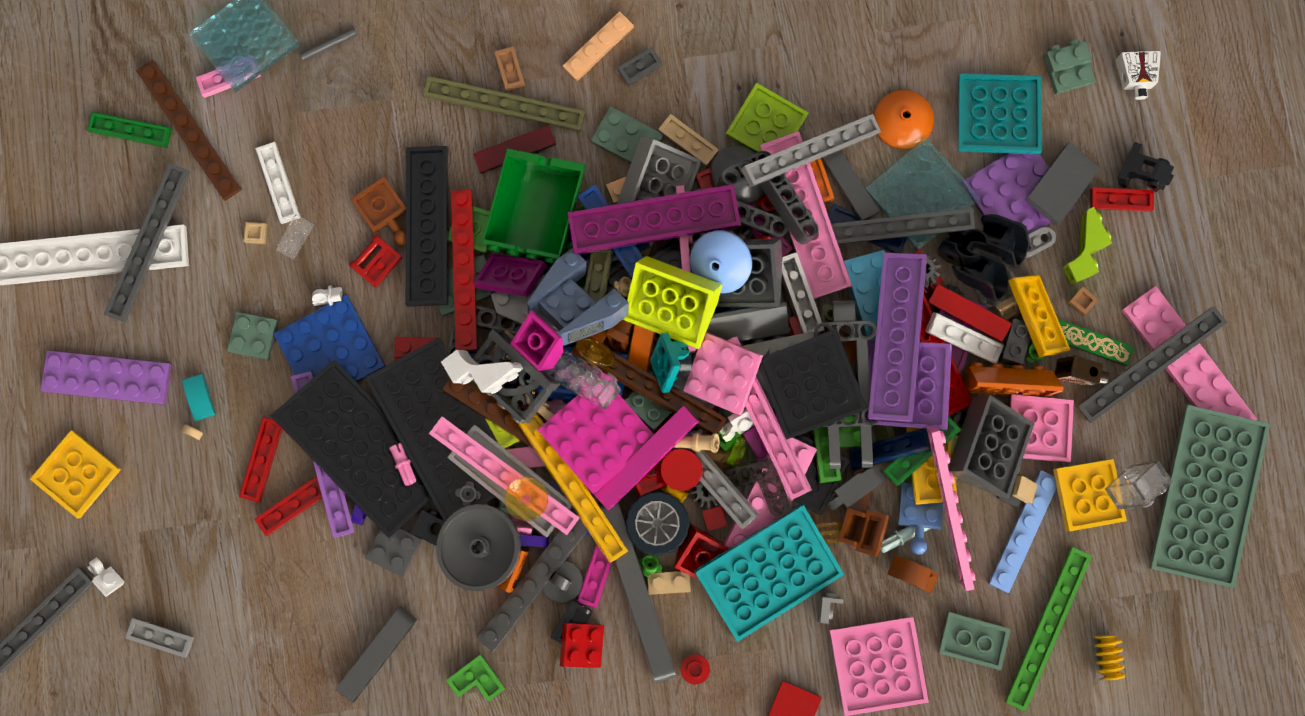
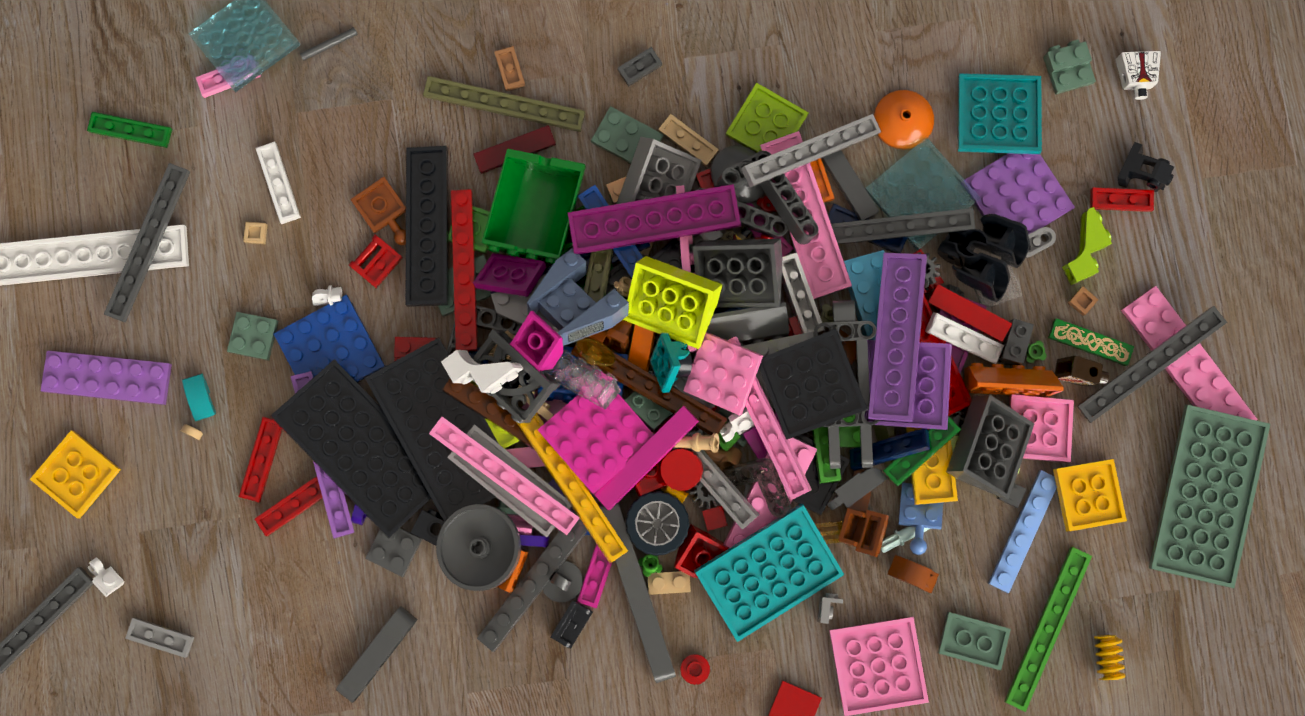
reddish brown plate [136,59,242,201] -> none
clear plate [275,214,314,260] -> none
bright pink axle [389,443,416,486] -> none
bright green plate [446,654,506,702] -> none
dark grey plate [455,481,481,507] -> none
clear yellow dish [505,477,548,521] -> none
red plate [559,623,604,668] -> none
light nougat plate [563,11,634,82] -> none
light blue dish [690,230,752,293] -> none
clear neon green plate [726,436,746,466] -> none
bright pink plate [926,425,976,591] -> none
tan tile [995,296,1020,321] -> none
yellow tile [1008,275,1070,357] -> none
tan tile [1012,476,1038,504] -> none
dark grey tile [1025,142,1100,226] -> none
clear brick [1105,460,1173,510] -> none

